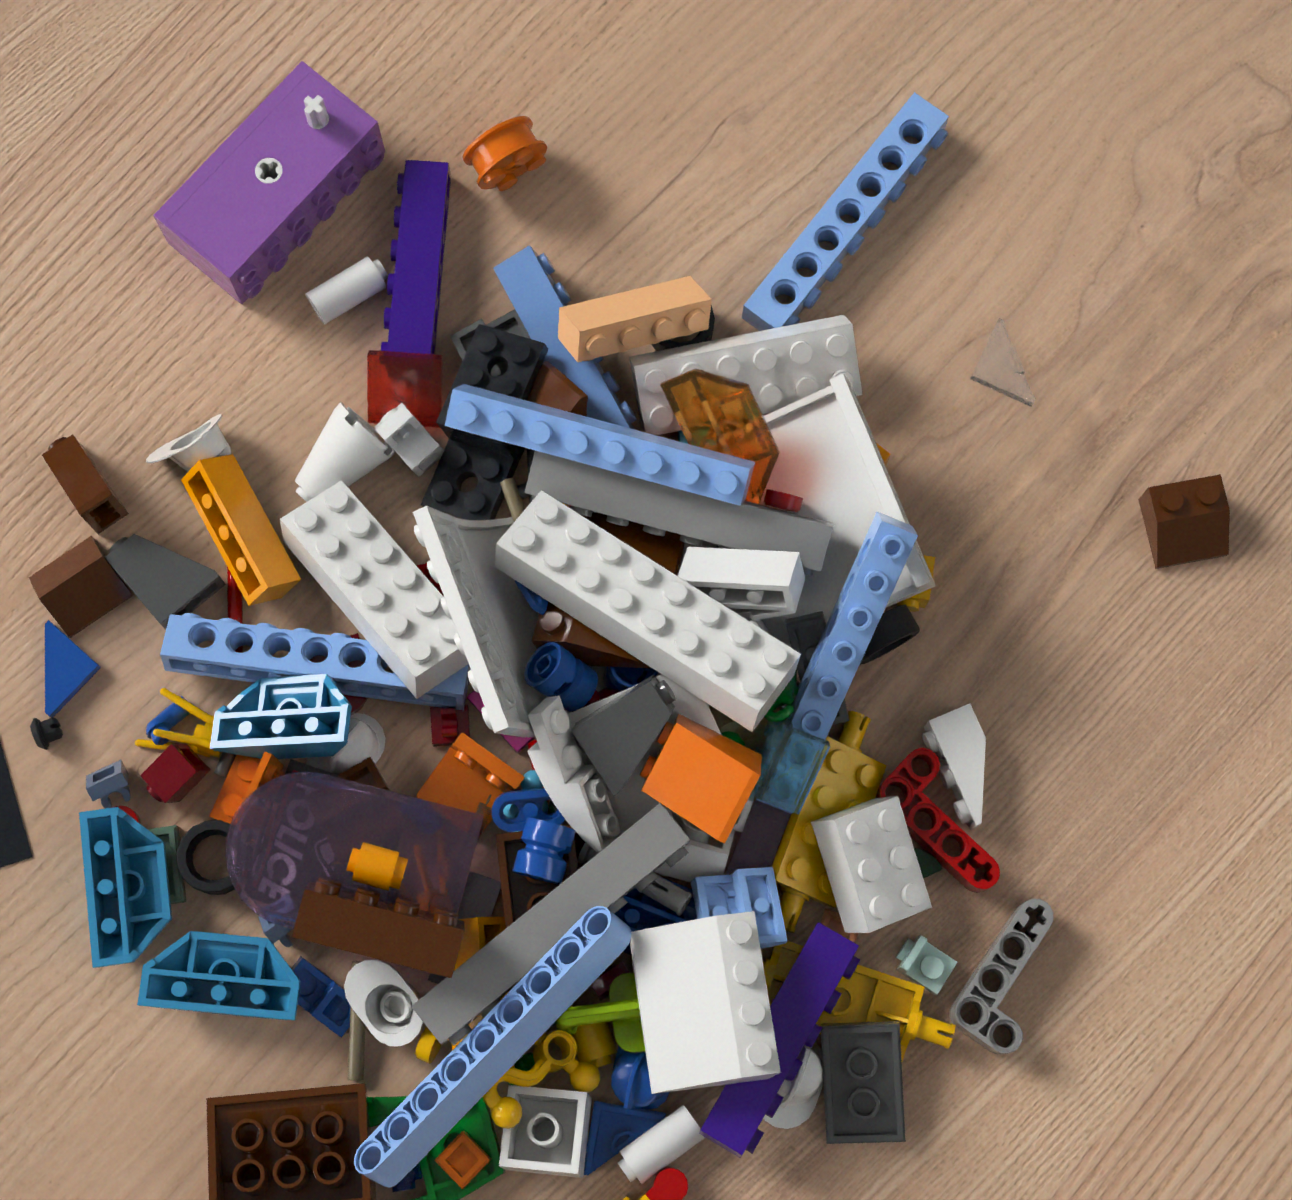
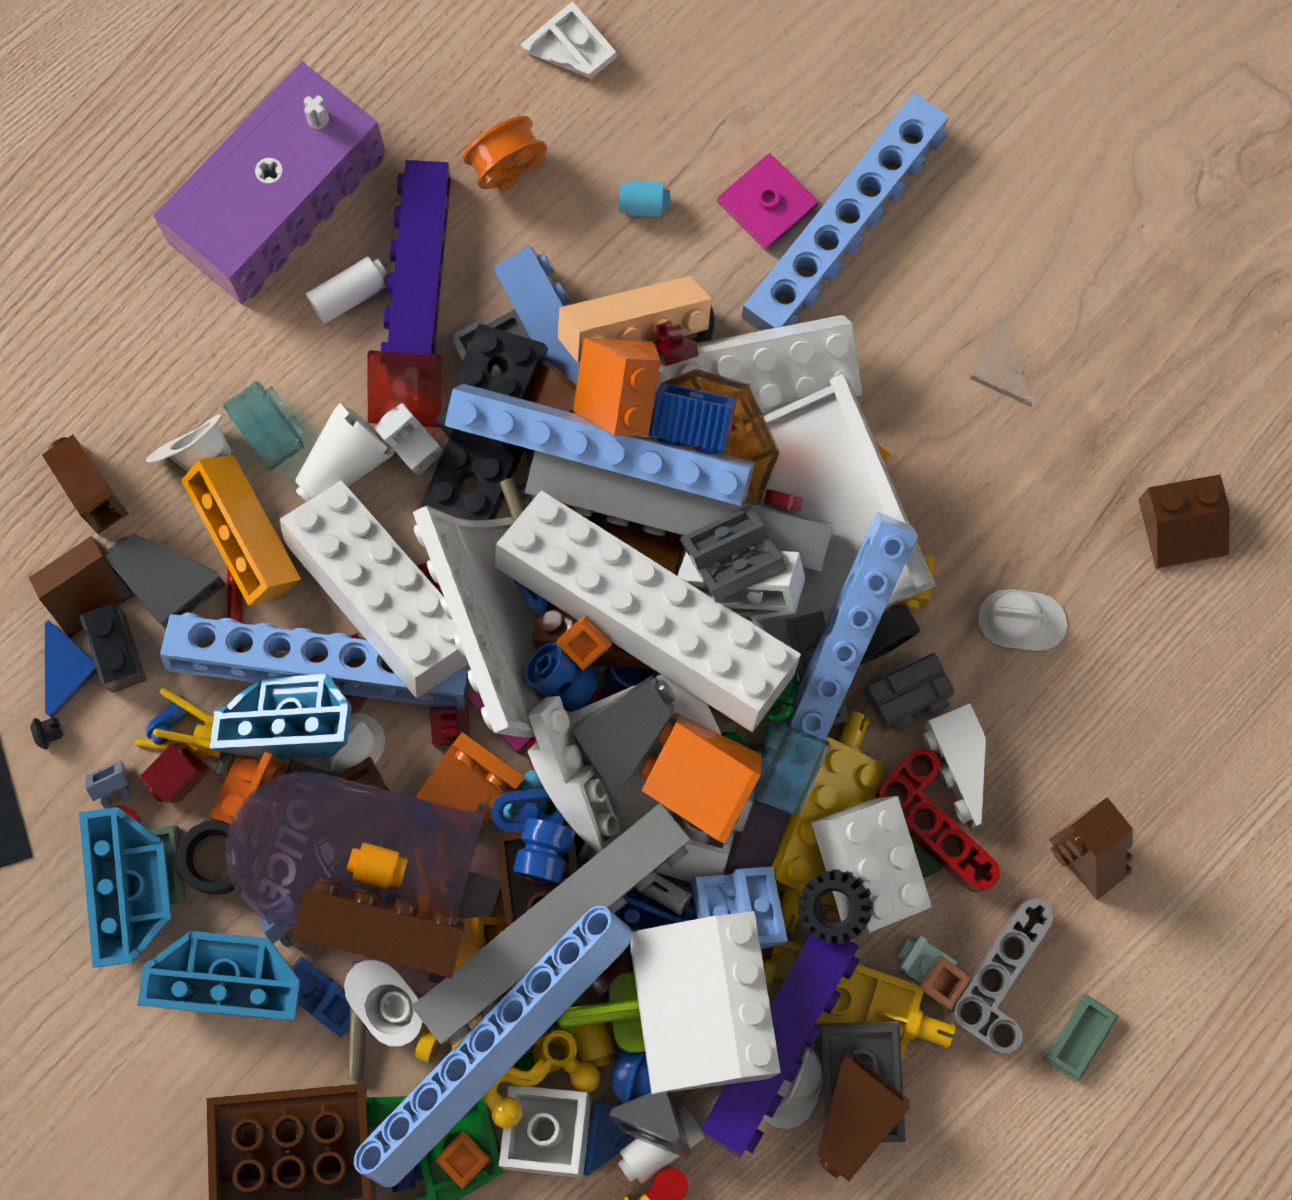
none -> black brick [80,603,147,693]
none -> clear light blue brick [223,381,305,471]
none -> white wing [520,1,618,79]
none -> orange tile [556,615,612,671]
none -> orange slope [573,337,661,437]
none -> dark grey slope [610,1092,691,1159]
none -> medium azure brick [619,180,670,218]
none -> blue brick [649,382,737,454]
none -> dark red tile [653,321,699,367]
none -> dark grey slope [680,505,787,603]
none -> dark pink plate [717,153,819,251]
none -> black tyre [798,869,873,944]
none -> reddish brown slope [818,1049,910,1182]
none -> dark grey brick [864,653,955,731]
none -> nougat slope [919,956,973,1011]
none -> white piece [978,589,1068,651]
none -> sand green tile [1043,994,1119,1082]
none -> reddish brown wedge [1049,797,1133,900]

